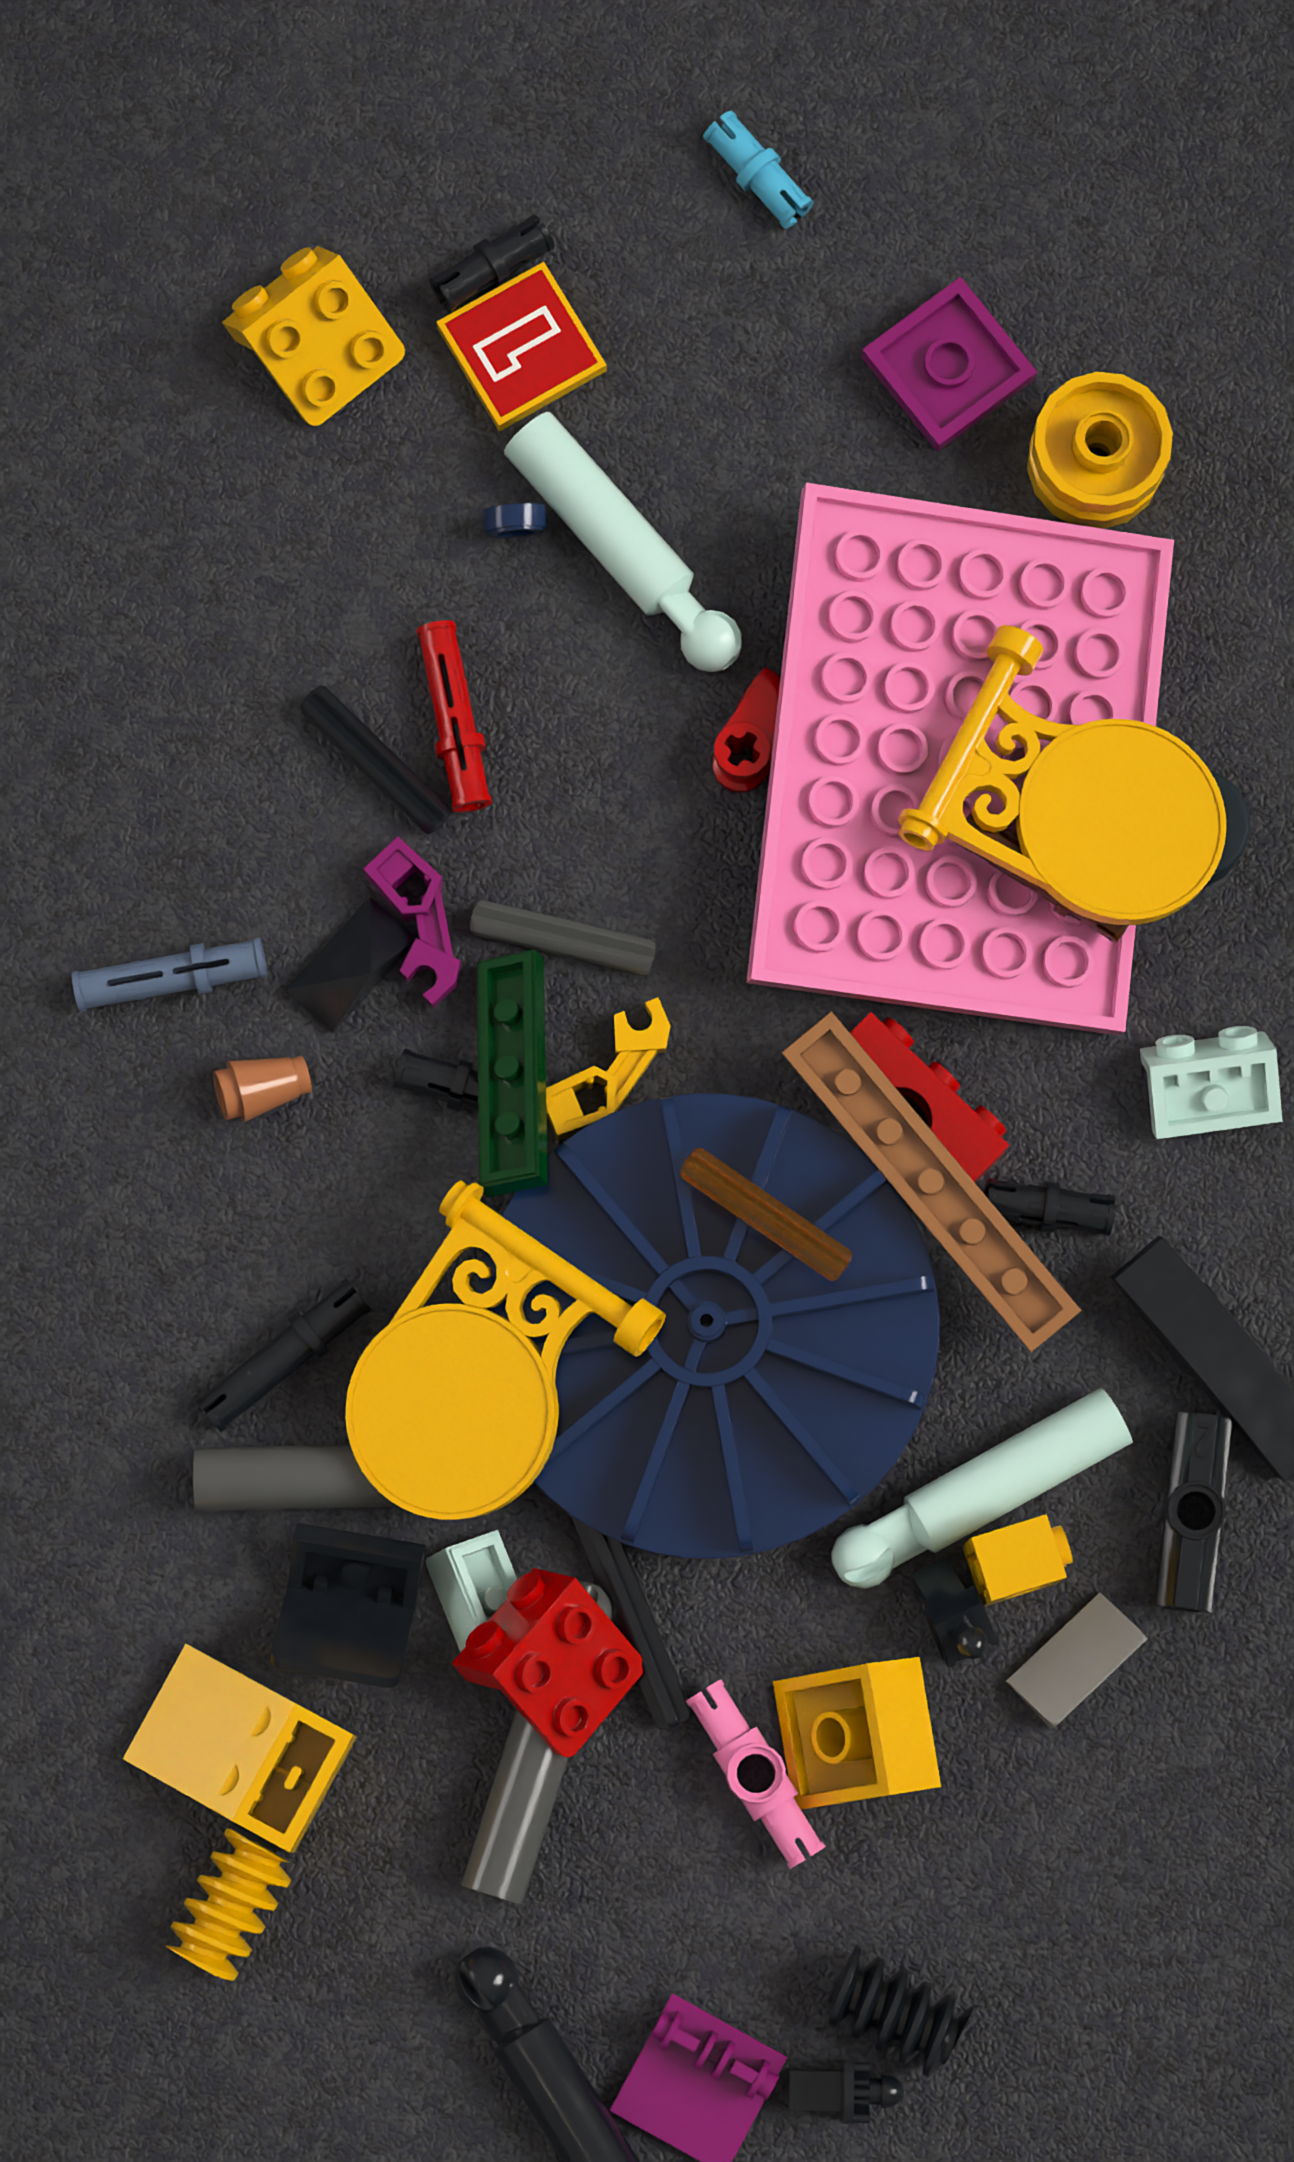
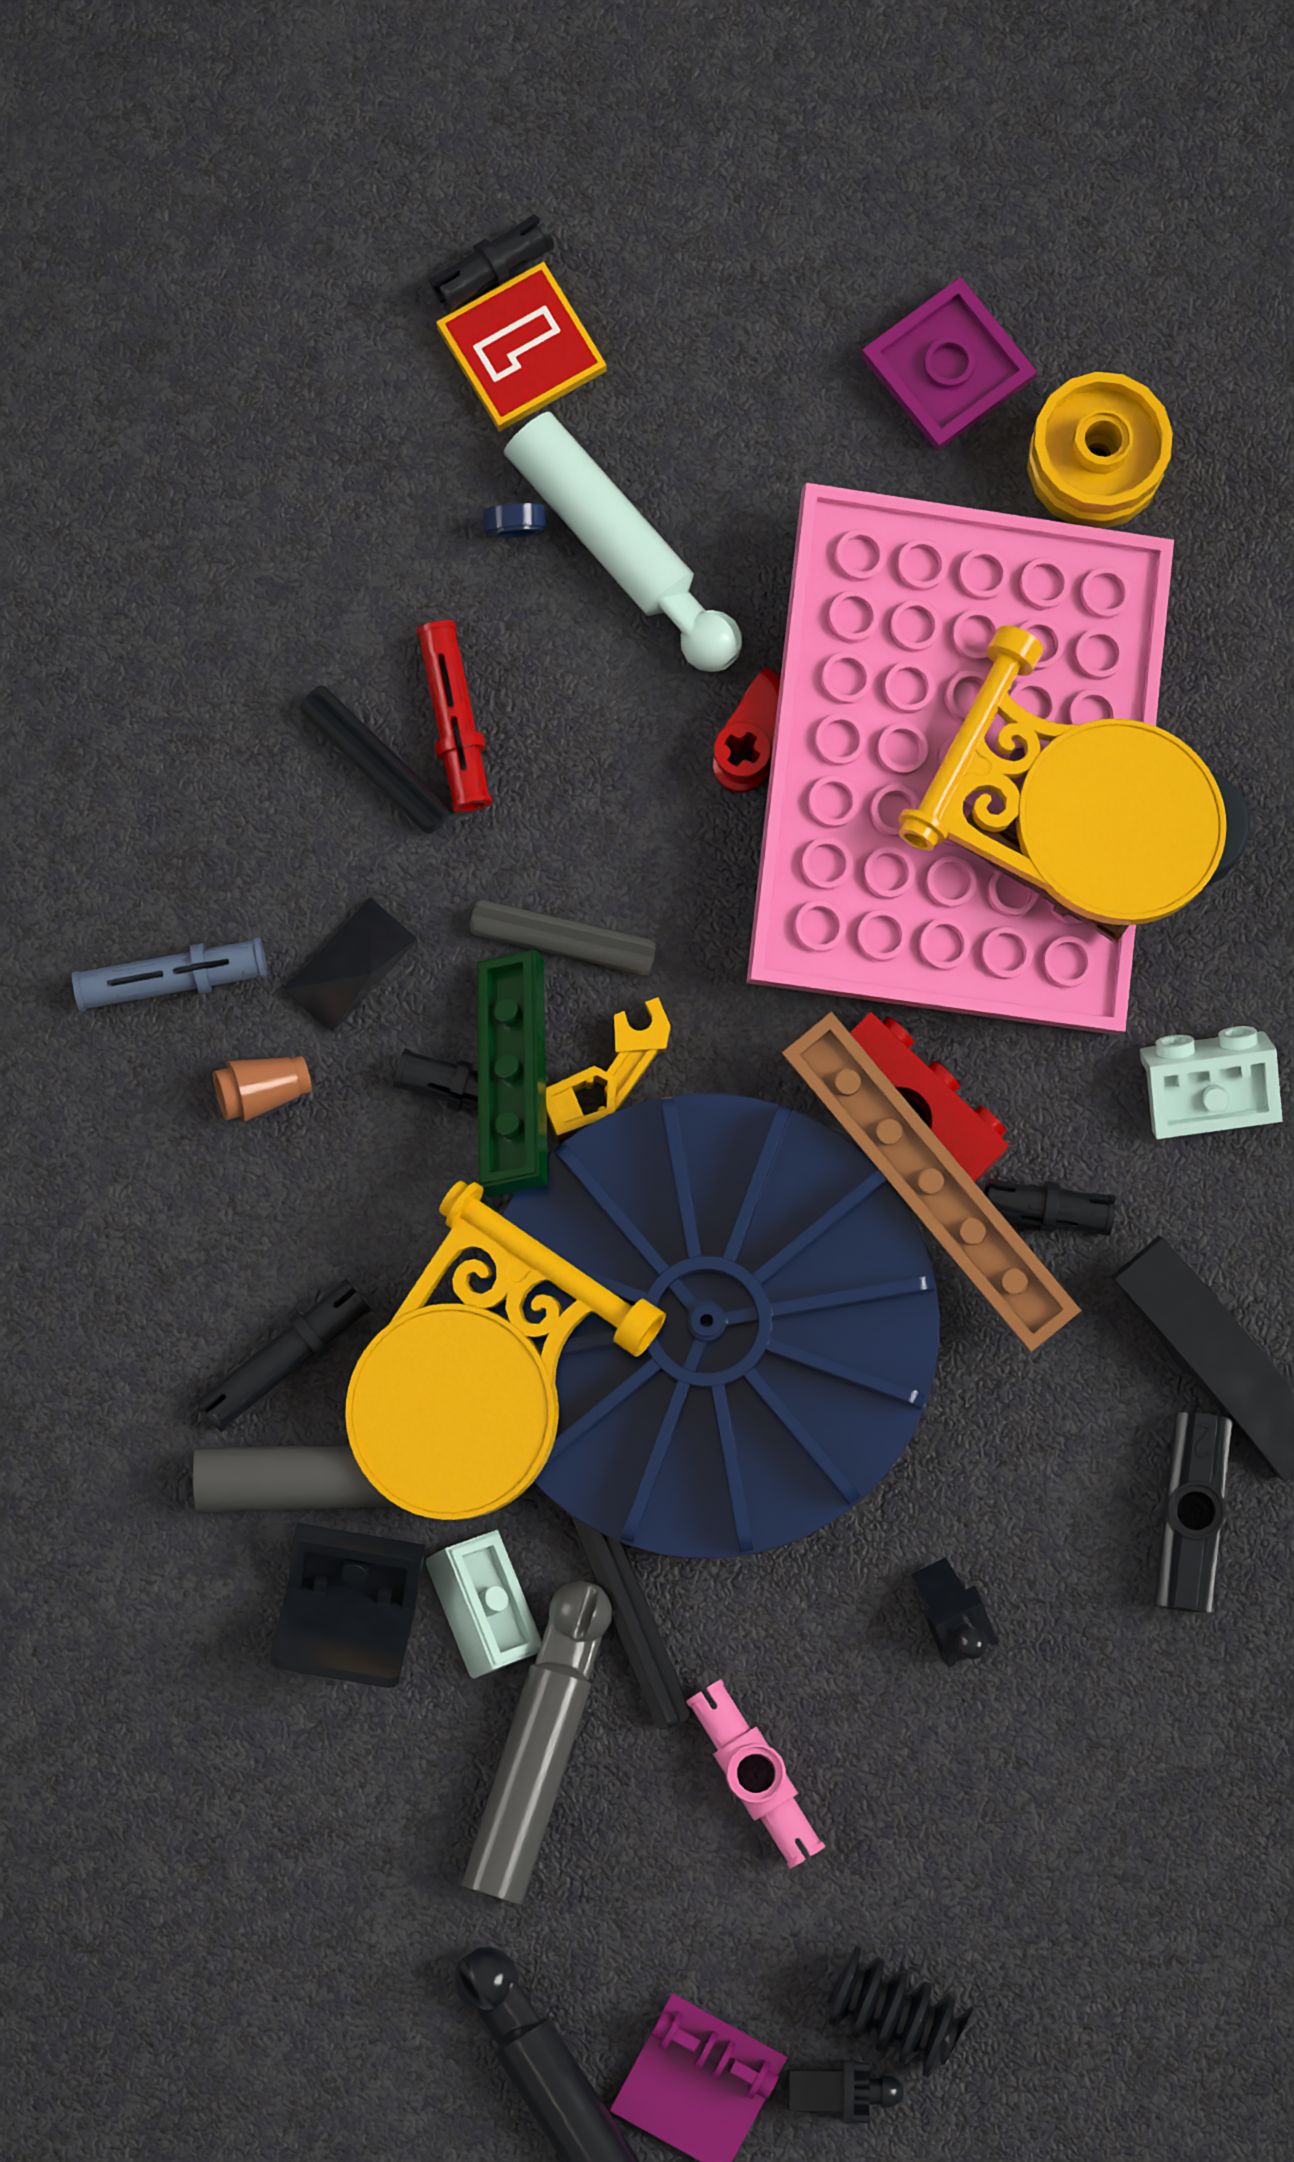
yellow slope [123,1644,357,1853] -> none
yellow piece [165,1828,292,1981] -> none
yellow bracket [222,246,405,426] -> none
magenta piece [363,836,461,1009] -> none
red bracket [451,1568,644,1757] -> none
clear orange axle [680,1147,853,1281] -> none
medium azure pin [703,110,814,229] -> none
yellow slope [773,1657,941,1810] -> none
light aqua piece [831,1387,1133,1589] -> none
yellow brick [962,1514,1073,1607] -> none
light grey slope [1006,1592,1148,1729] -> none

